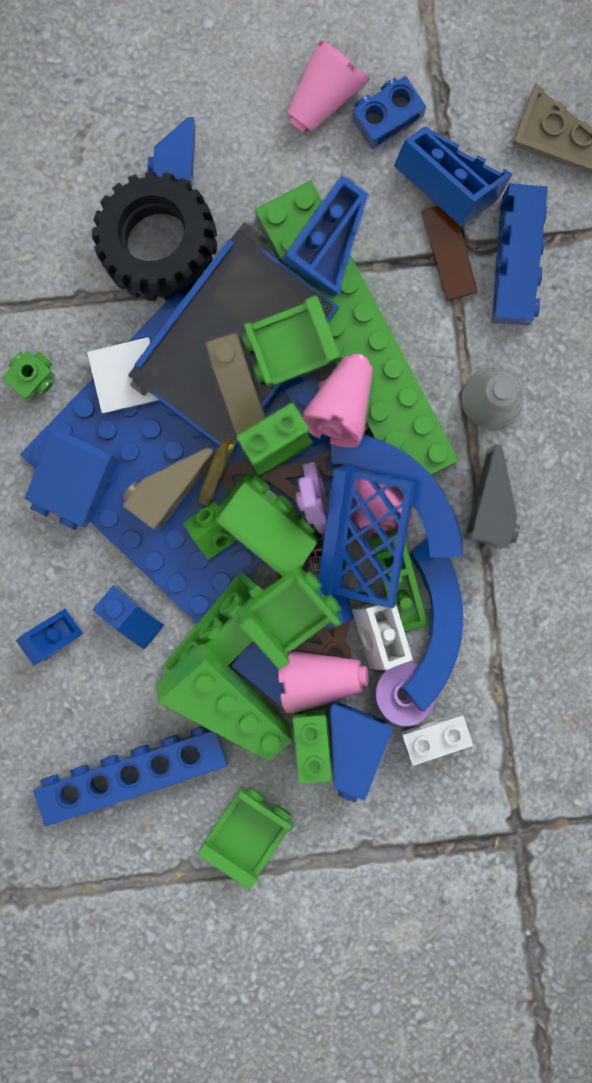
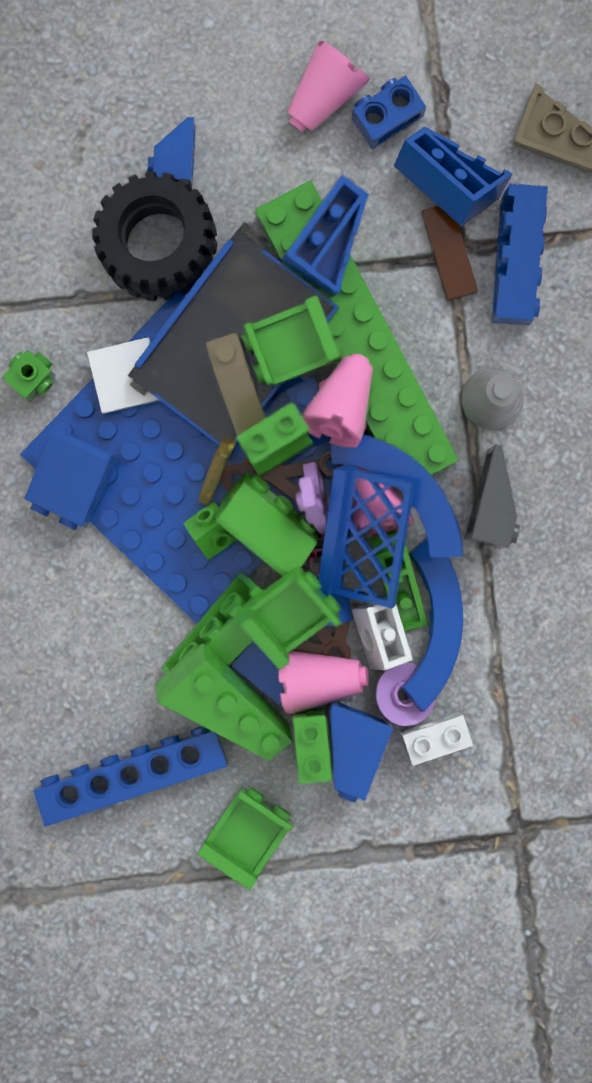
blue slope [16,609,83,666] -> none
blue slope [92,585,165,649] -> none
dark tan slope [123,447,216,532] -> none

